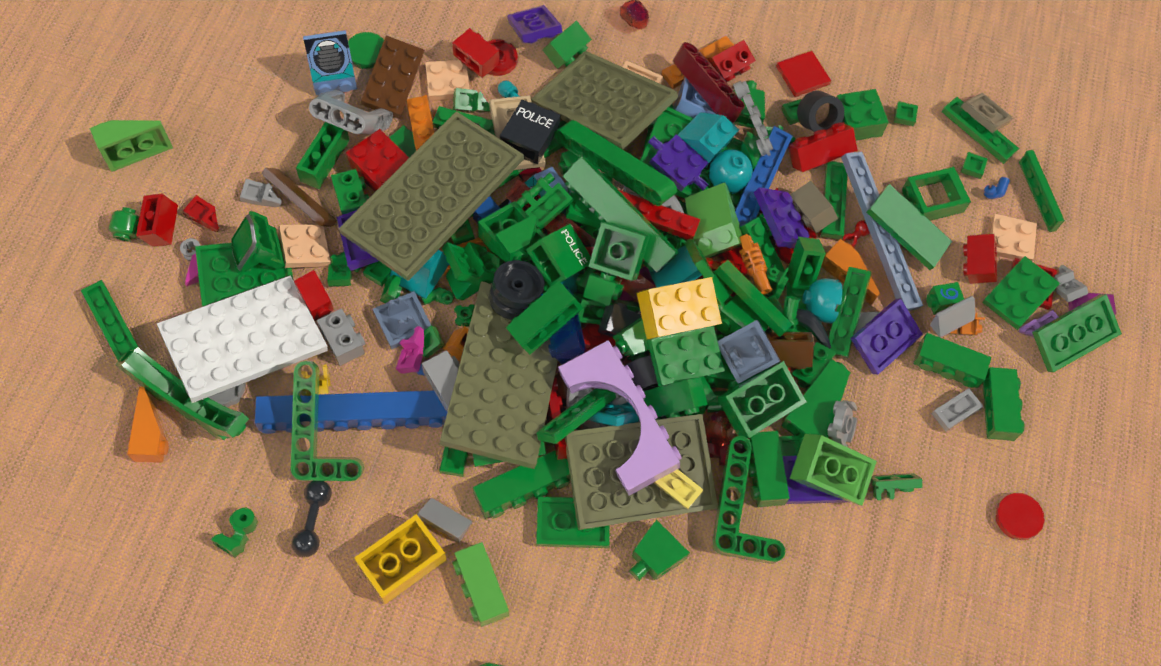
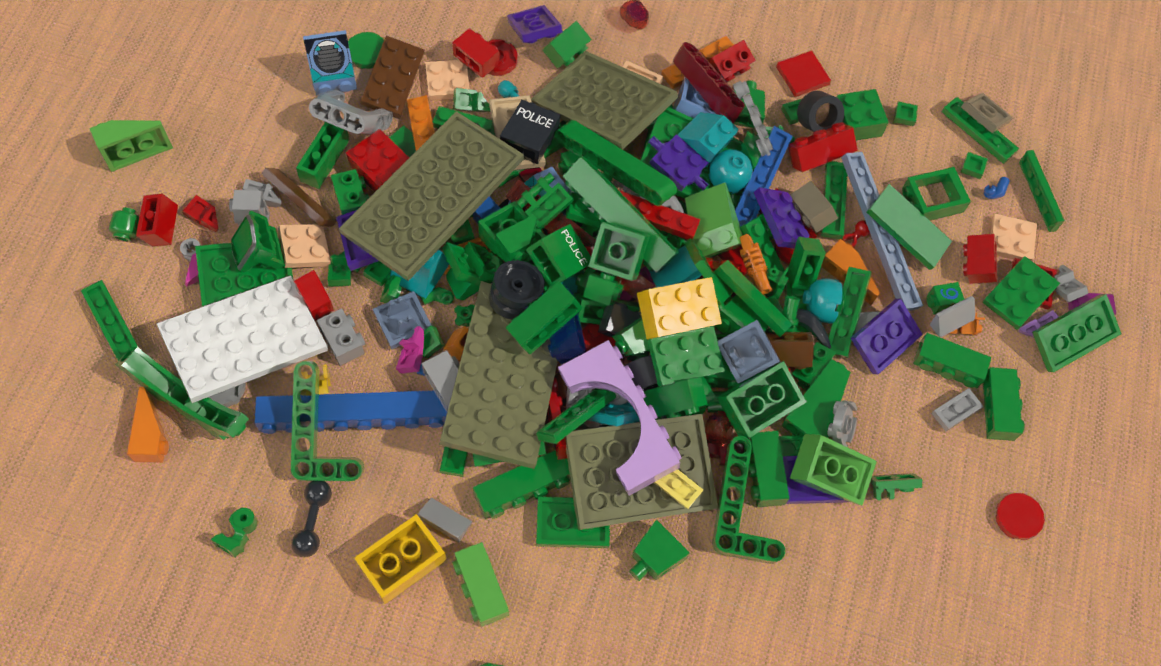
none -> light grey brick [229,189,270,225]

